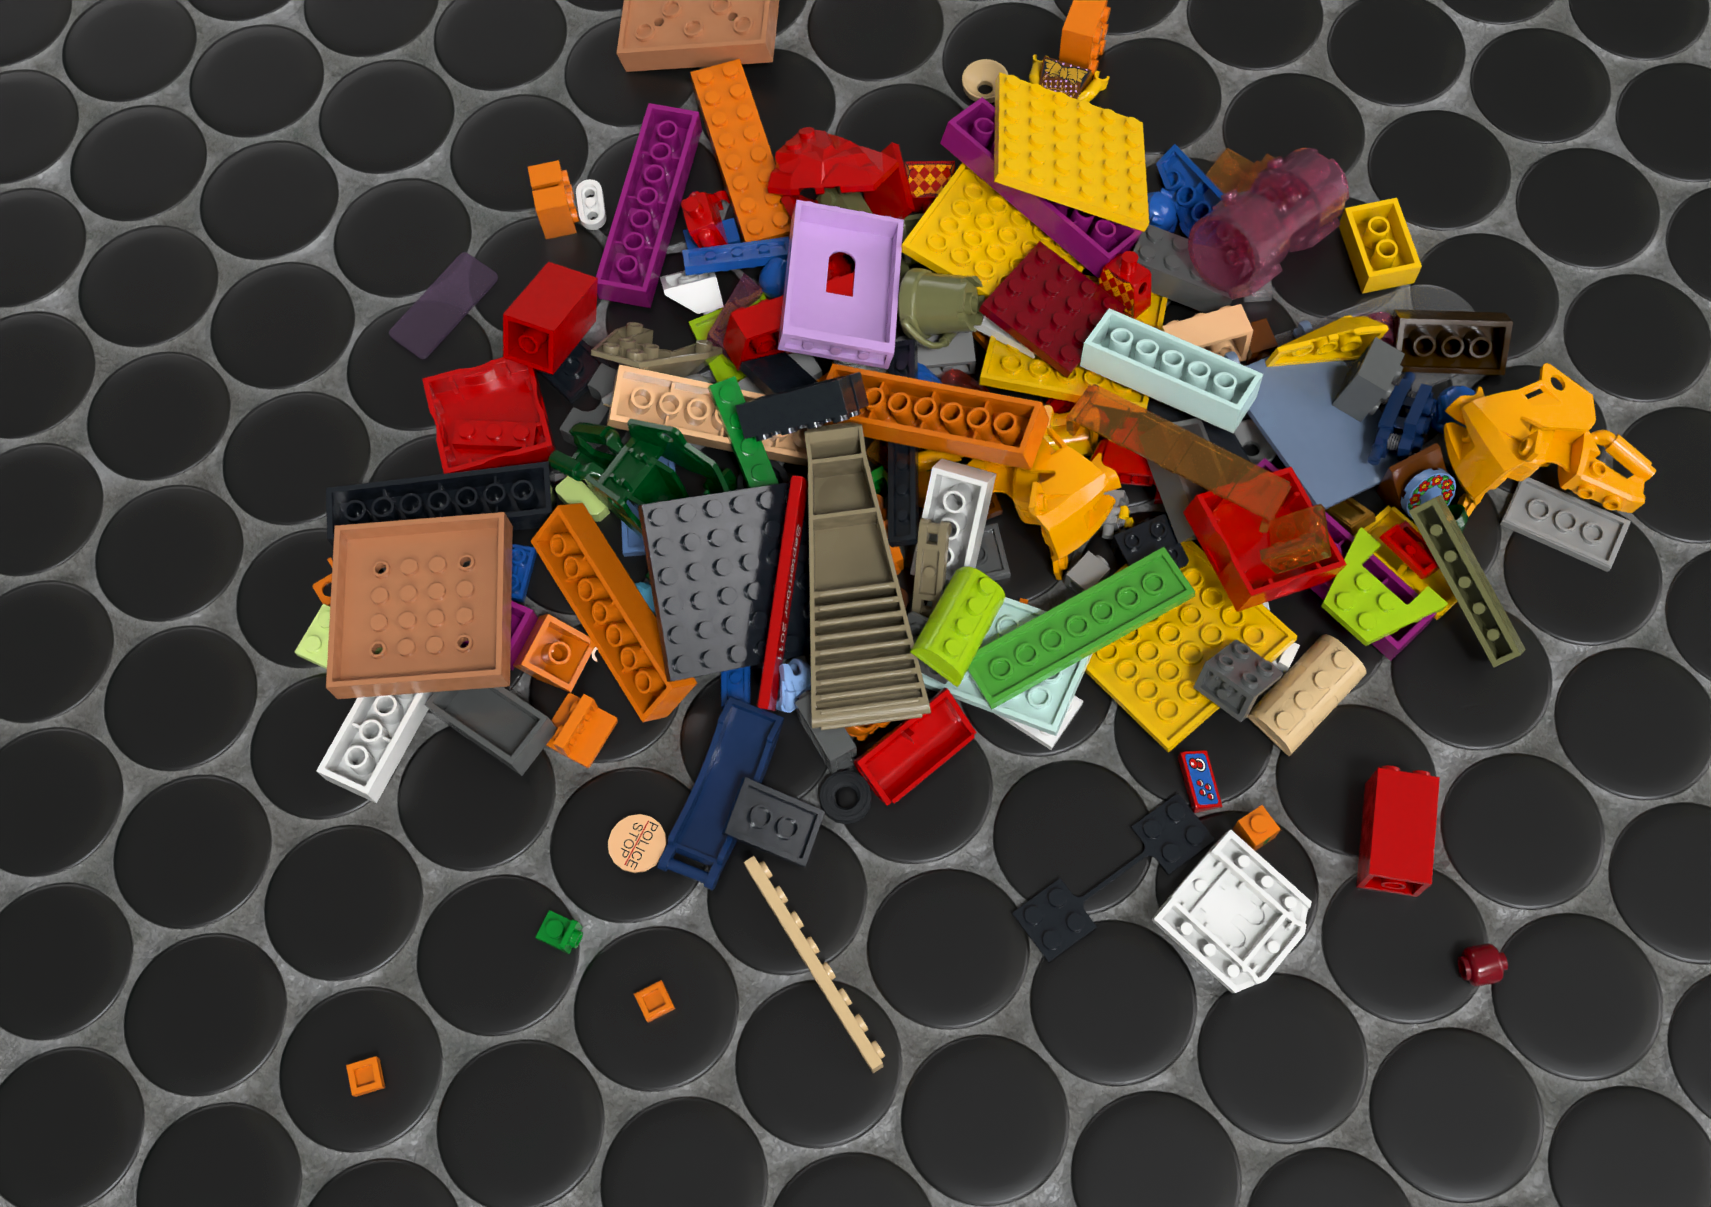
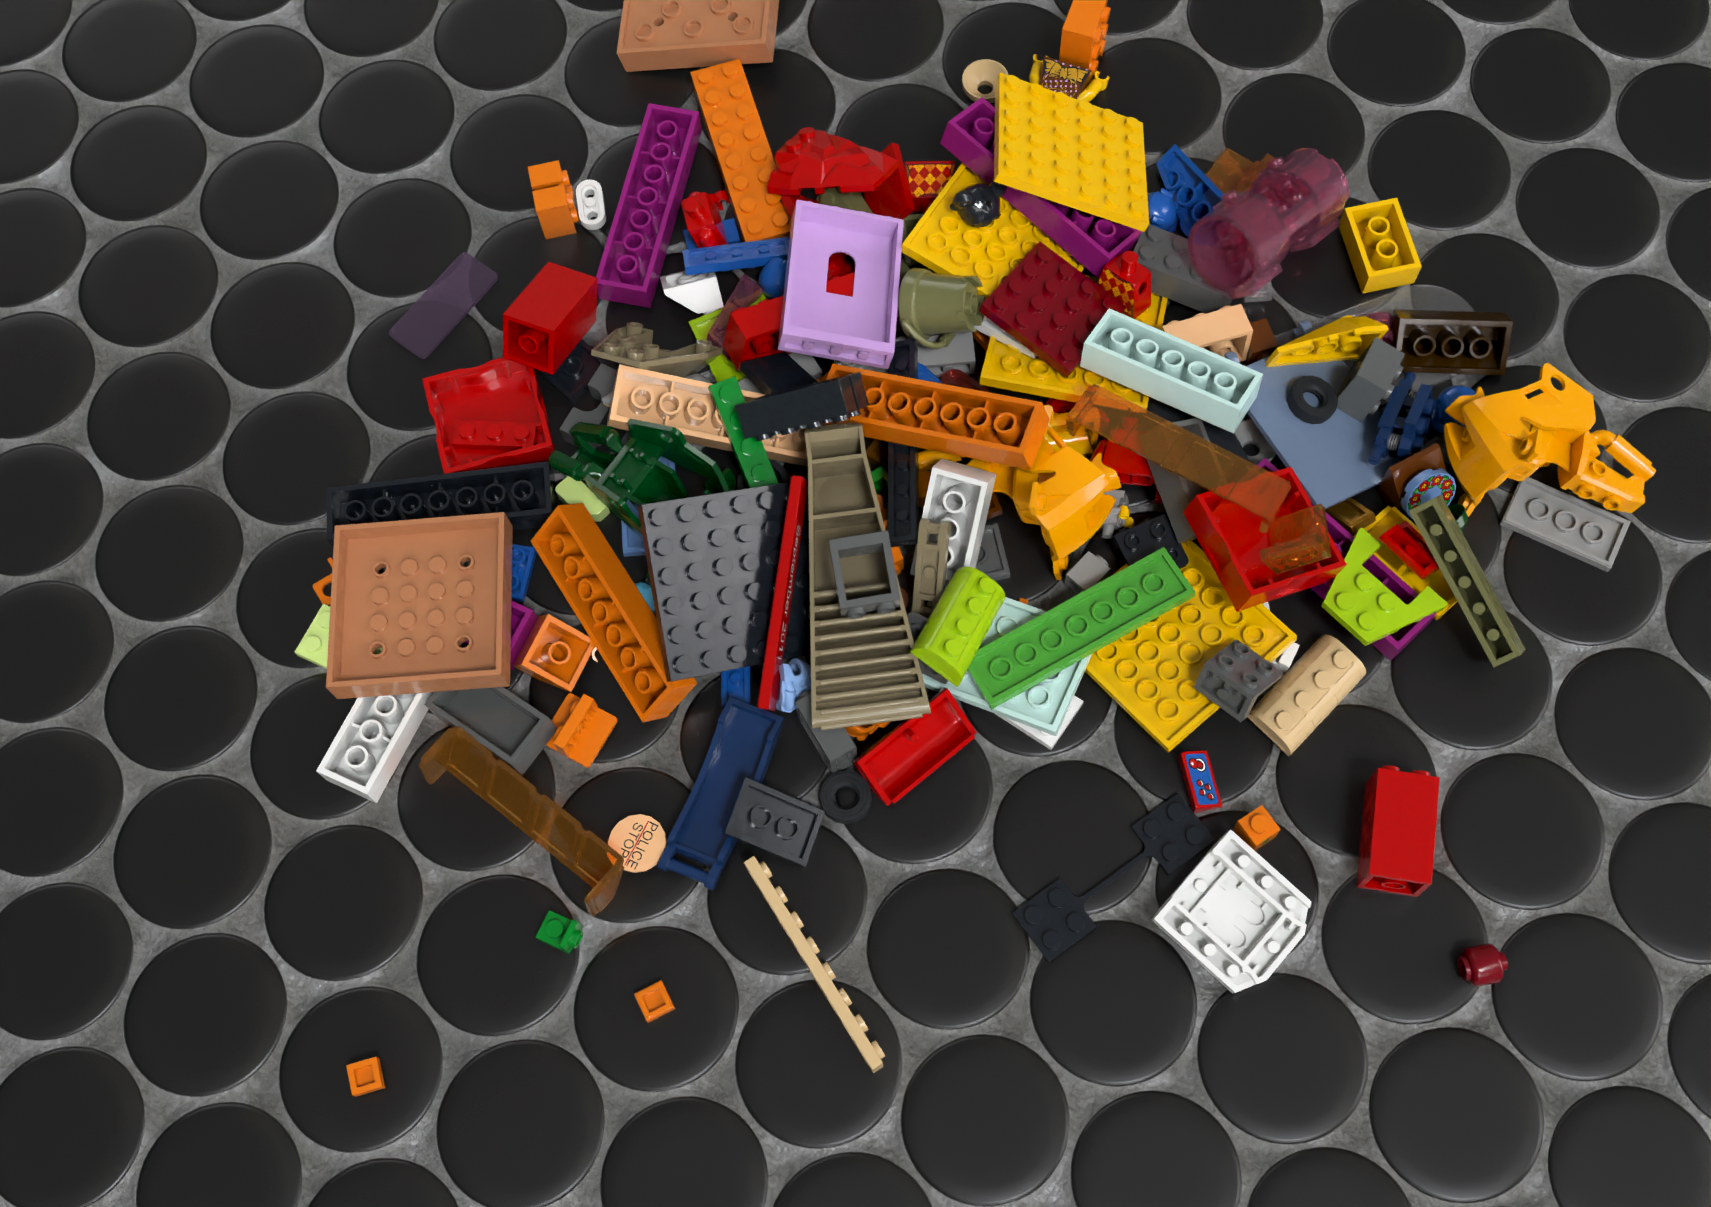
none -> clear orange piece [419,726,625,916]
none -> dark grey window [829,530,900,619]
none -> black hair [950,181,1007,227]
none -> black tyre [1287,376,1338,424]

